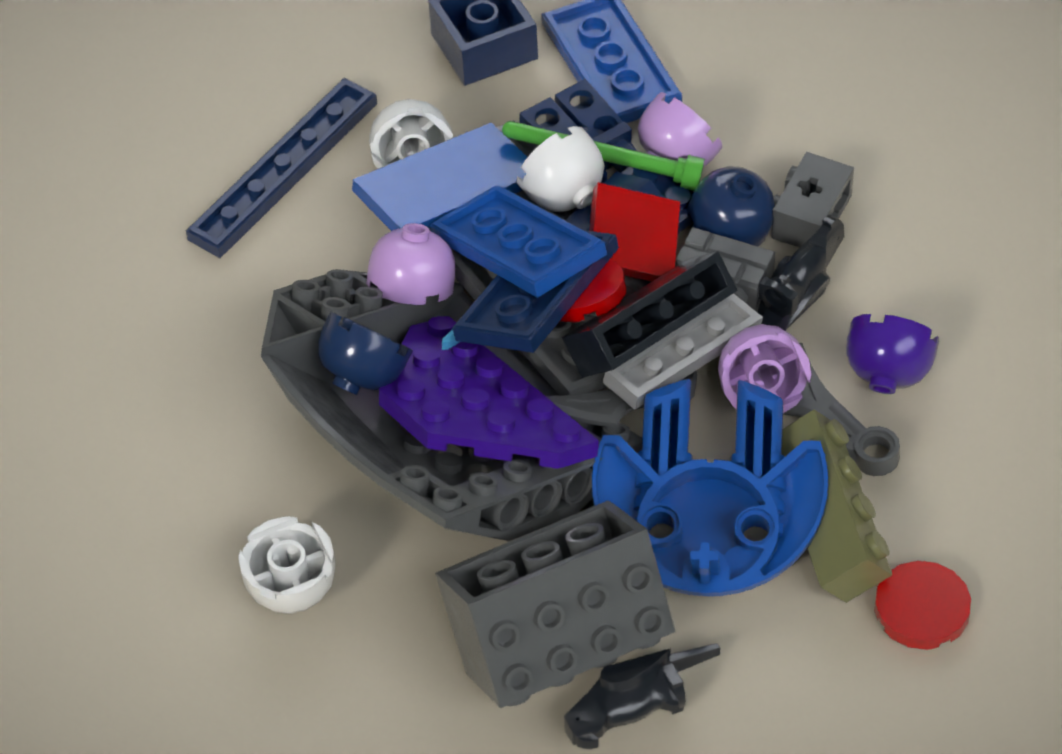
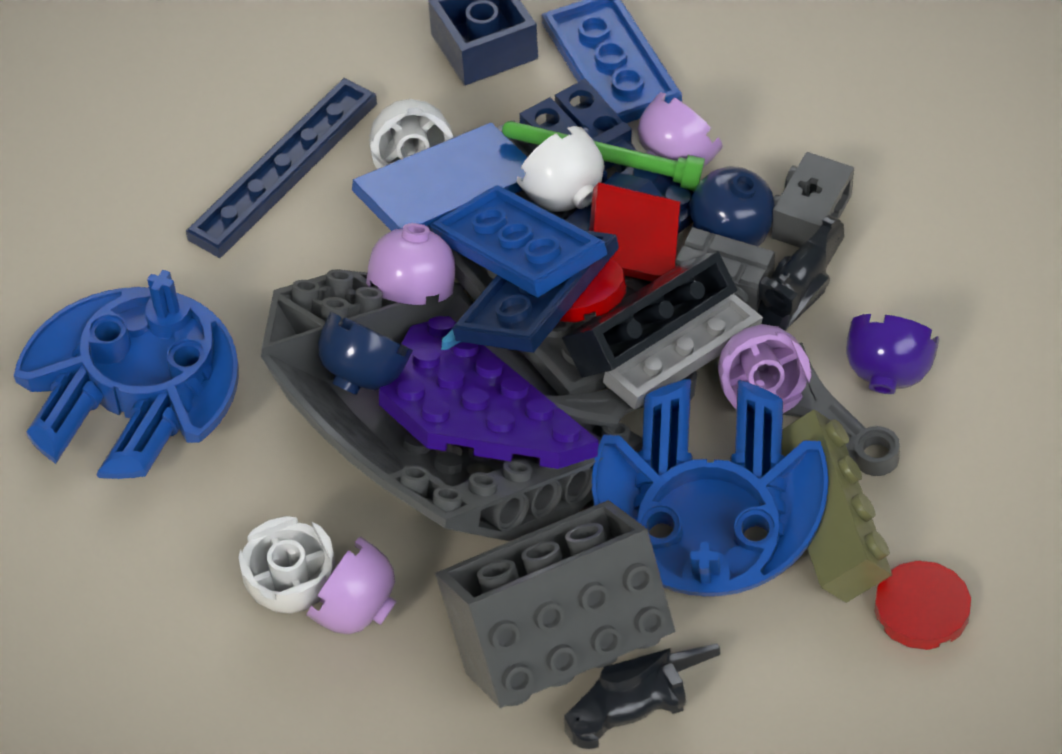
none -> blue piece [14,270,239,479]
none -> lavender cylinder [306,537,397,634]

